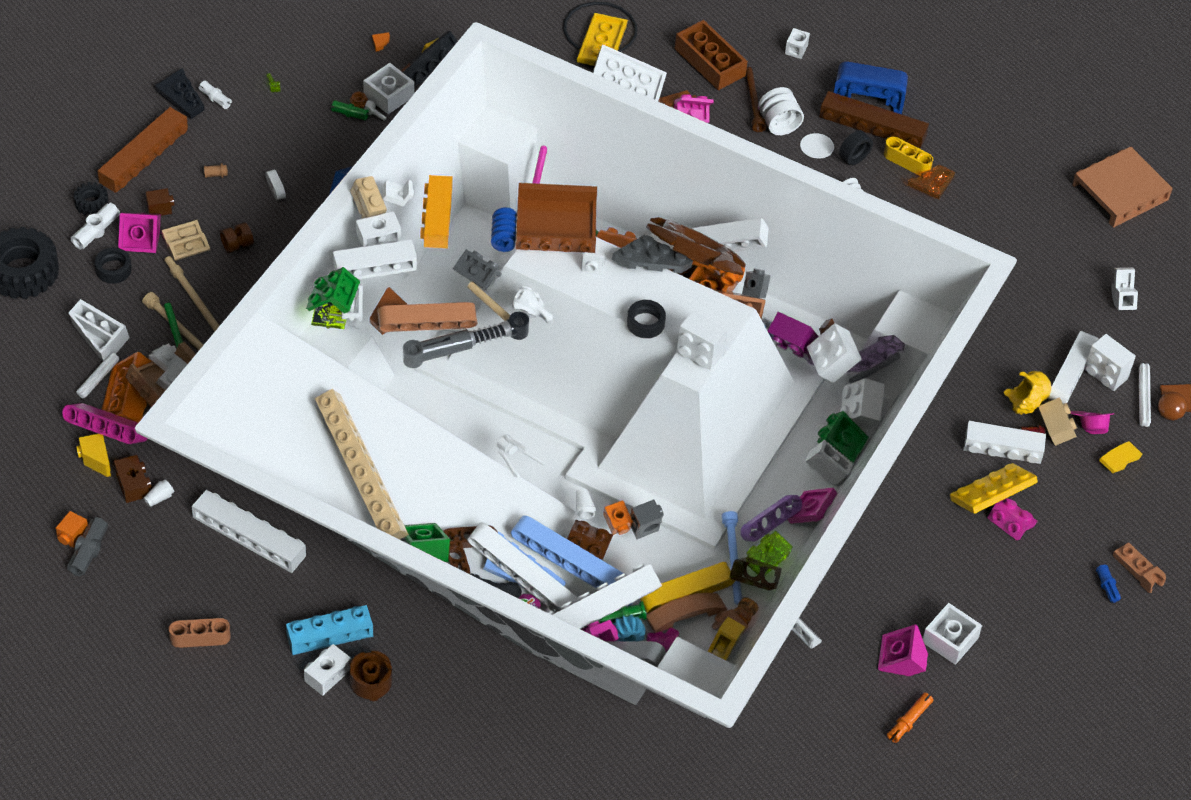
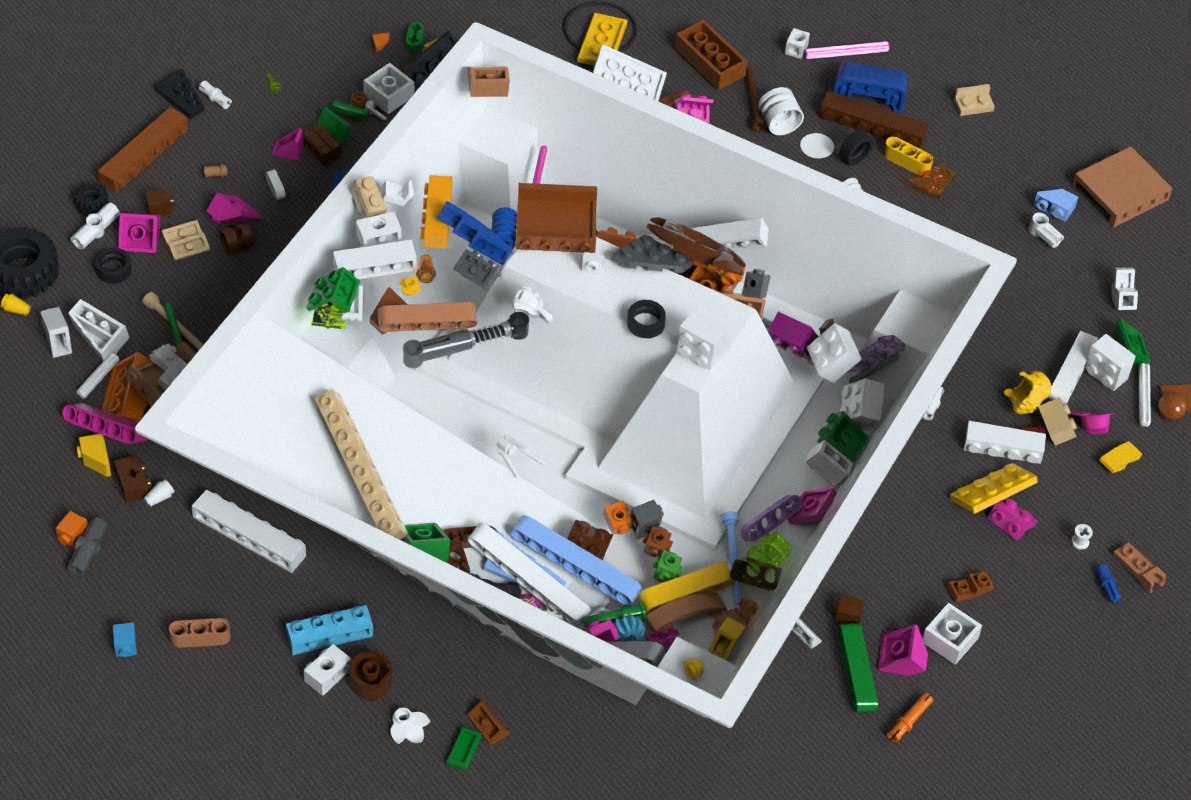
tan bar [164,256,220,332] -> none
tan bar [467,282,510,321] -> none
white brick [548,564,662,629] -> none
white cone [576,488,596,520] -> none
none -> yellow cone [0,293,31,316]
none -> white slope [40,307,72,358]
none -> dark azure brick [113,623,137,657]
none -> dark pink slope [206,193,263,223]
none -> dark pink slope [271,128,303,160]
none -> reddish brown brick [303,124,342,166]
none -> green slope [317,107,351,144]
none -> white plate [390,708,430,744]
none -> yellow plate [399,276,421,296]
none -> green beam [406,22,424,52]
none -> clear orange cone [416,255,436,283]
none -> blue slope [437,201,513,265]
none -> green tile [447,727,482,772]
none -> nougat slope [467,66,510,97]
none -> dark orange slope [467,700,511,745]
none -> dark orange brick [642,526,673,557]
none -> bright green brick [653,550,684,583]
none -> yellow plate [683,658,704,681]
none -> axle [805,41,890,59]
none -> reddish brown brick [833,595,865,624]
none -> green beam [838,623,878,713]
none -> white pin [922,387,944,420]
none -> dark orange slope [946,572,994,602]
none -> tan bracket [954,84,995,116]
none -> white piece [1028,213,1064,248]
none -> light blue slope [1033,189,1078,222]
none -> white bush [1071,524,1093,550]
none -> green slope [1112,318,1151,365]

